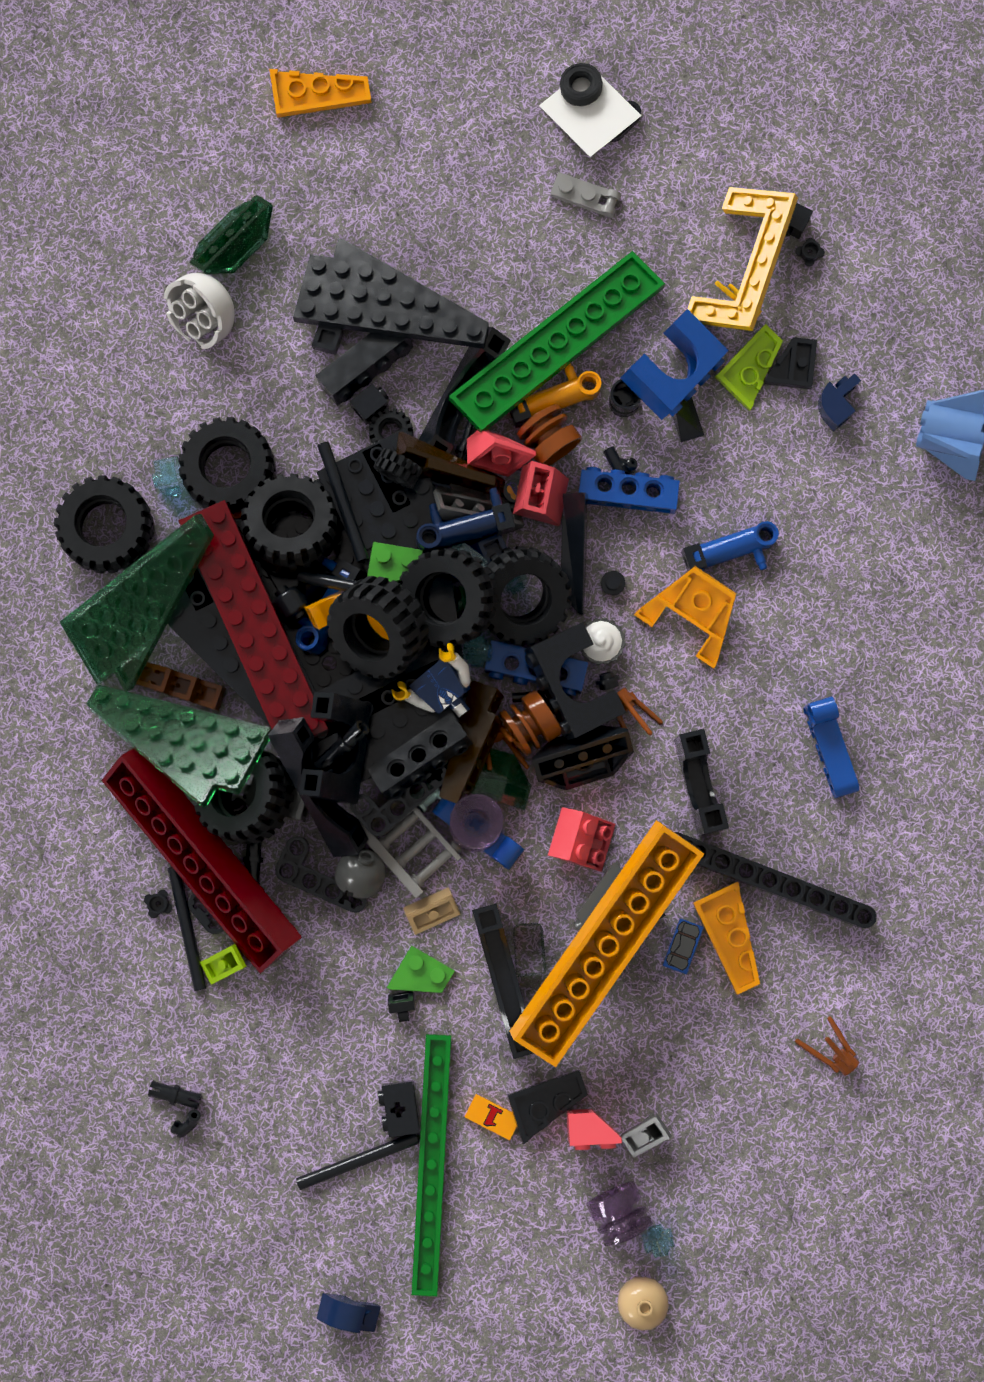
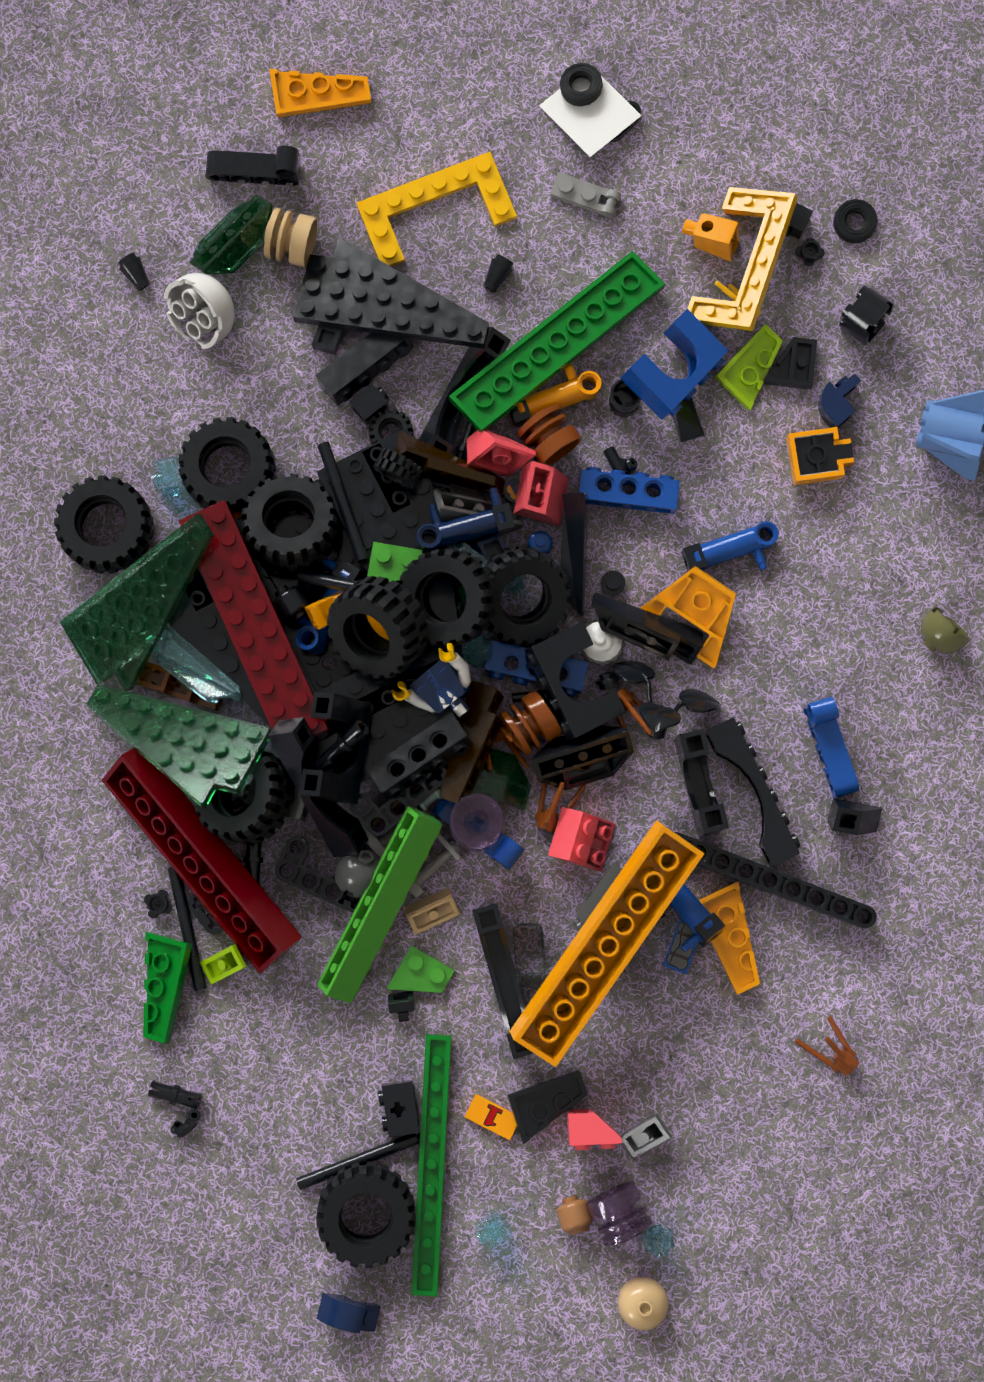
none -> black cone [118,253,151,291]
none -> clear light blue wedge [137,612,242,703]
none -> green wing [143,932,192,1044]
none -> black beam [205,146,301,186]
none -> tan wheel [264,208,318,268]
none -> black tyre [316,1162,415,1268]
none -> bright green brick [317,806,443,1003]
none -> yellow plate [356,152,517,267]
none -> clear light blue brick [475,1209,512,1249]
none -> black cone [483,254,514,293]
none -> blue piece [528,531,553,554]
none -> dark orange plant [534,782,586,833]
none -> medium nougat head [556,1195,593,1236]
none -> black wedge [592,593,703,665]
none -> black plant [612,661,721,739]
none -> blue piece [669,884,725,952]
none -> light orange torso [682,213,740,262]
none -> black arch [705,717,801,867]
none -> piece [786,427,854,486]
none -> black slope [827,798,882,835]
none -> black tyre [833,199,878,243]
none -> black brick [839,285,895,345]
none -> olive cylinder [921,605,971,654]

